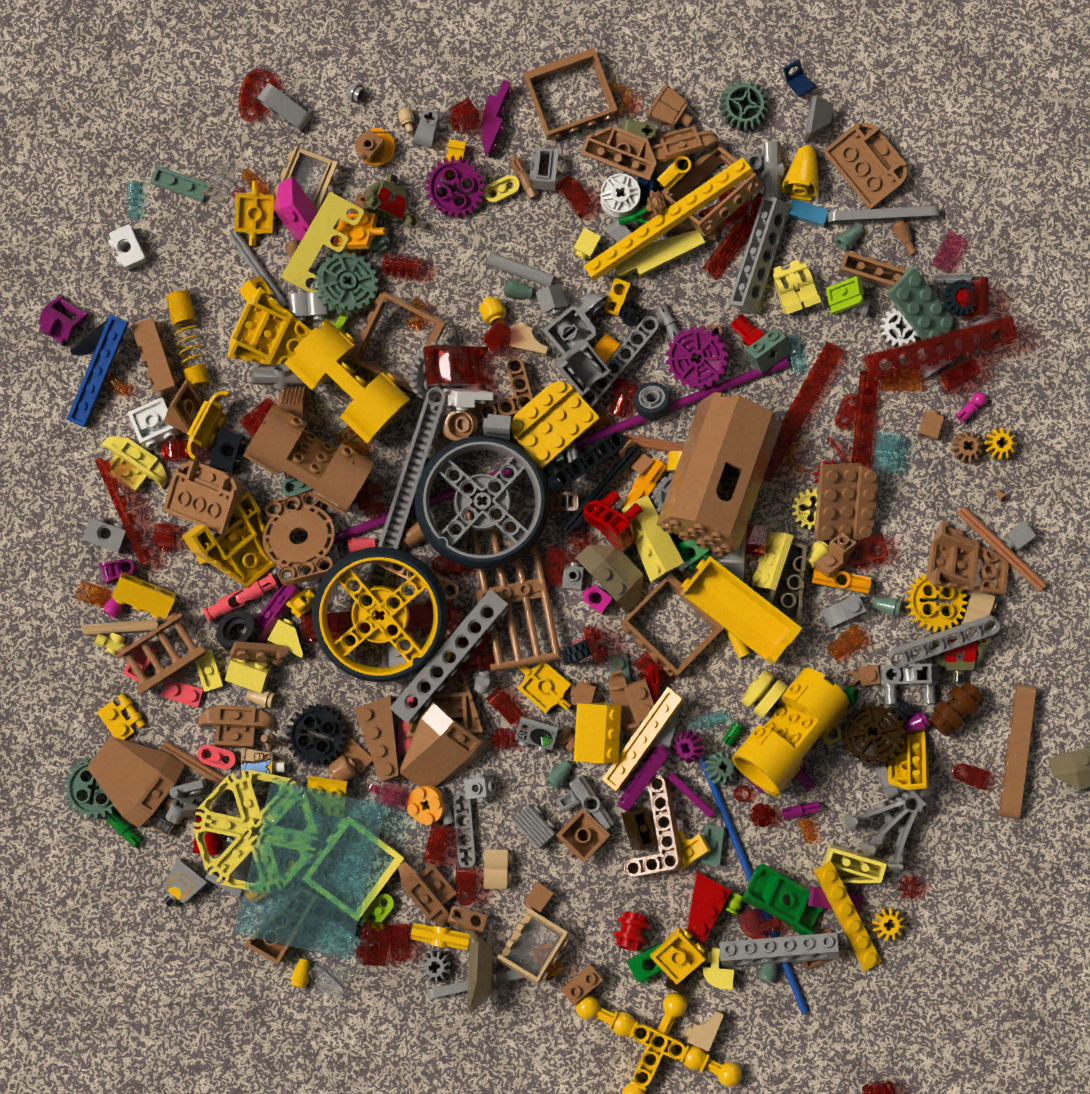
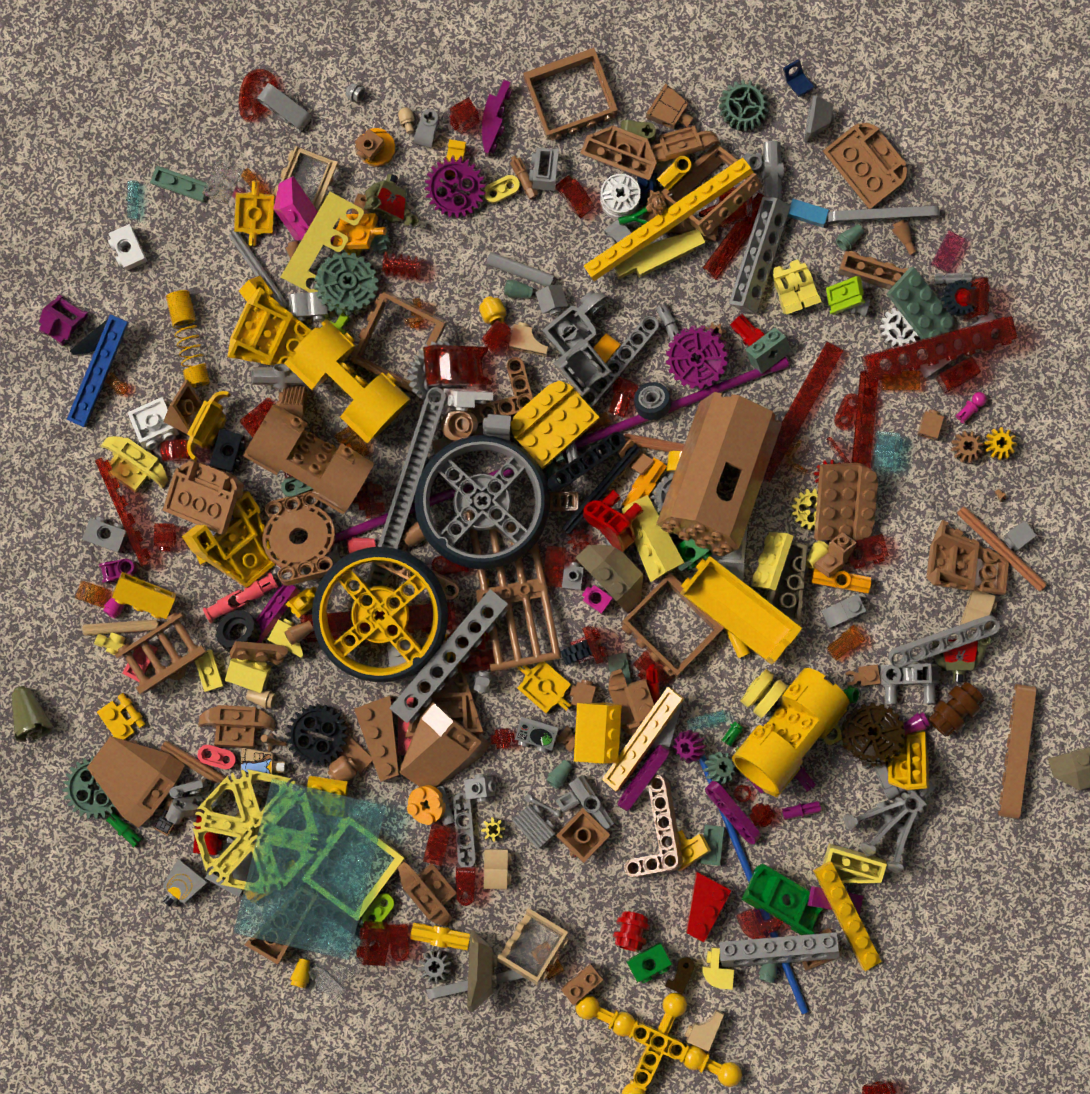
medium nougat wedge [131,318,182,398] -> none
coral plate [161,679,204,708] -> none
clear pink brick [367,783,404,809] -> none
medium nougat leg [448,906,488,935] -> none
clear red piece [486,686,523,725] -> none
medium nougat brick [524,881,554,912] -> none
light yellow brick [573,228,601,260] -> none
yellow leg [604,278,631,316] -> none
clear orange bracket [608,81,632,117] -> none
black gear [619,303,644,326] -> none
dark brown brick [621,807,658,850] -> none
yellow plate [650,927,706,985] -> none
magenta tile [667,773,715,818] -> none
lime bush [722,891,743,916] -> none
clear red brick [745,524,767,556] -> none
yellow cone [781,145,819,201] -> none
clear light blue axle [787,334,804,373] -> none
clear orange pin [797,817,816,843] -> none
sand green cone [872,597,901,617] -> none
yellow gear [872,908,905,941] -> none
black wheel [892,700,915,724] -> none
clear red gear [896,875,921,899] -> none
yellow gear [904,573,968,633] -> none
clear red piece [951,763,991,791] -> none
none -> olive cone [11,686,53,742]
none -> medium nougat cone [284,620,314,645]
none -> light yellow gear [481,817,505,842]
none -> light grey hinge [525,794,561,818]
none -> magenta beam [705,781,761,844]

